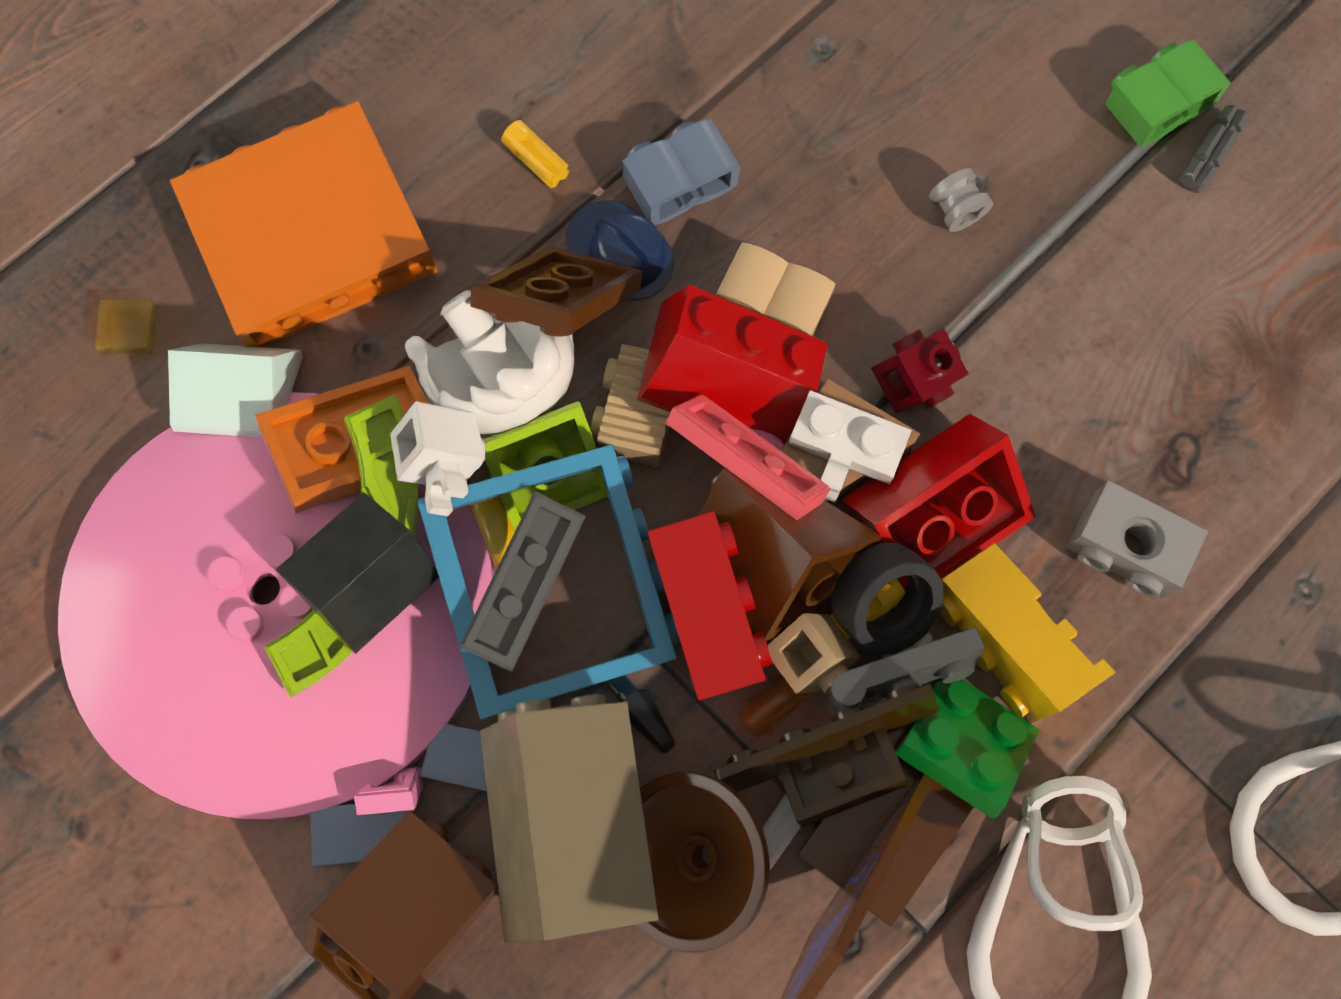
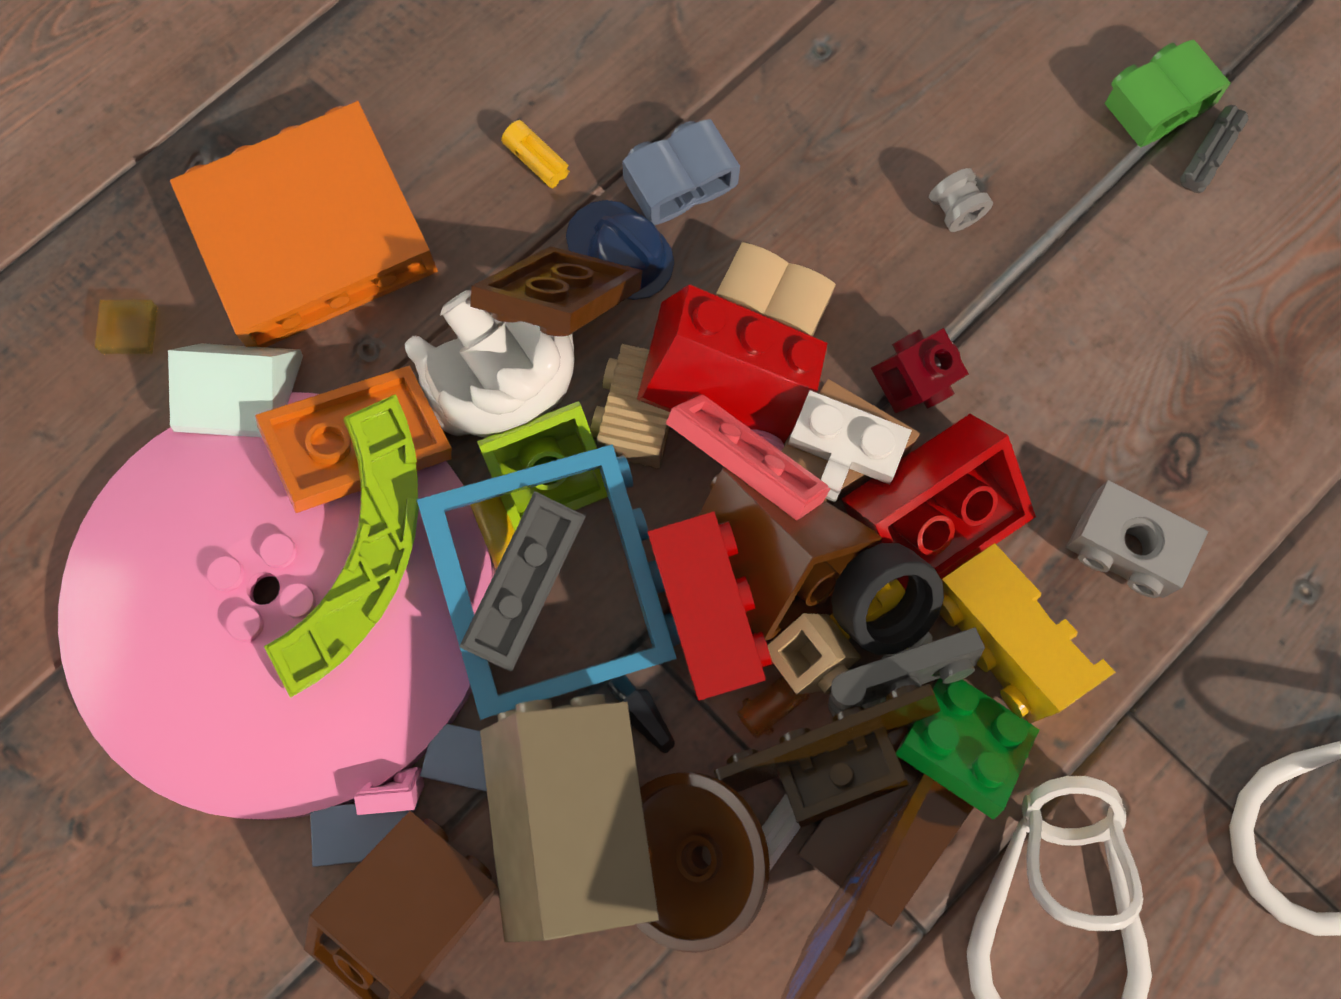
pearl dark grey slope [276,492,439,654] -> none
white brick [390,401,485,516] -> none

